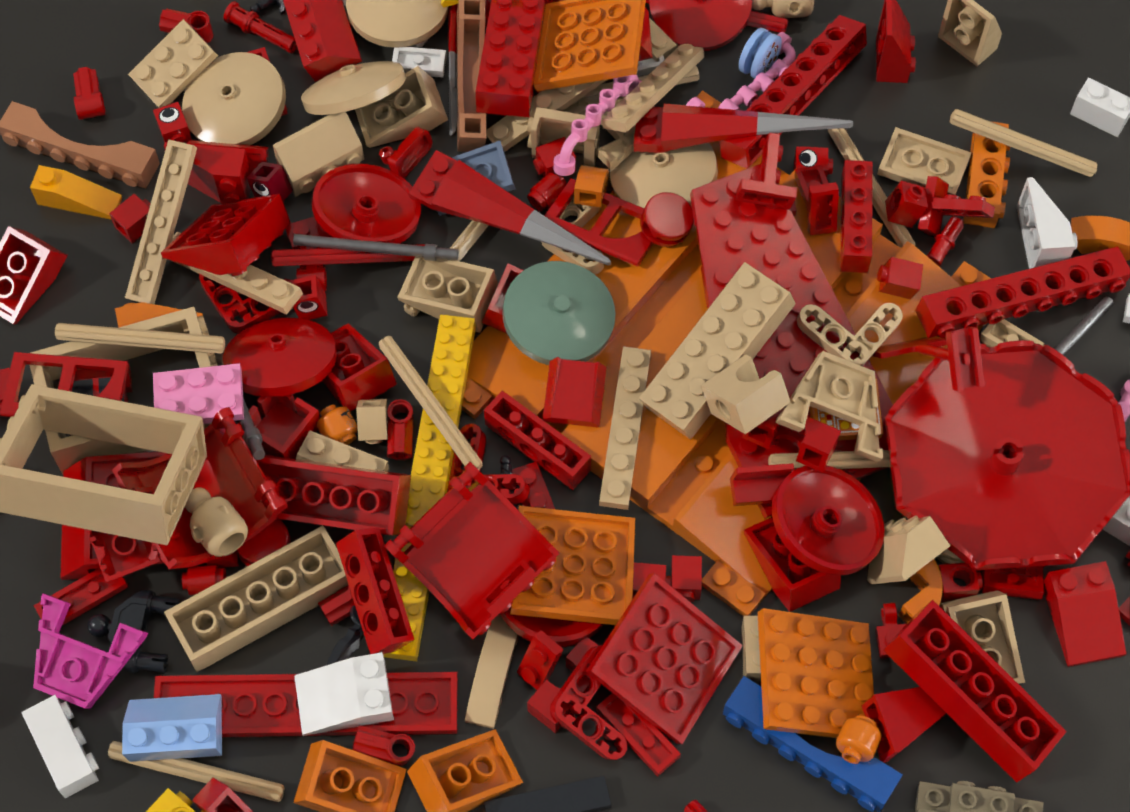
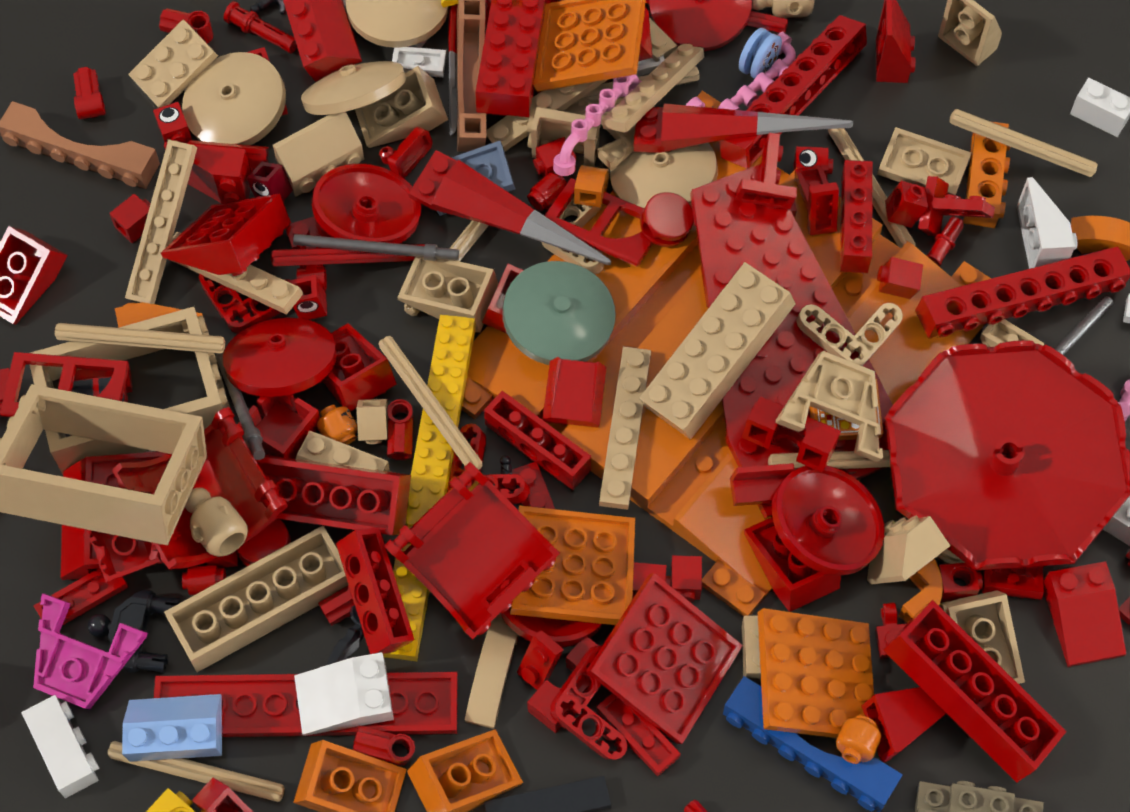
light orange slope [30,165,122,220] -> none
bright pink plate [153,363,244,424] -> none
tan piece [701,354,791,434] -> none
red piece [872,327,985,392] -> none

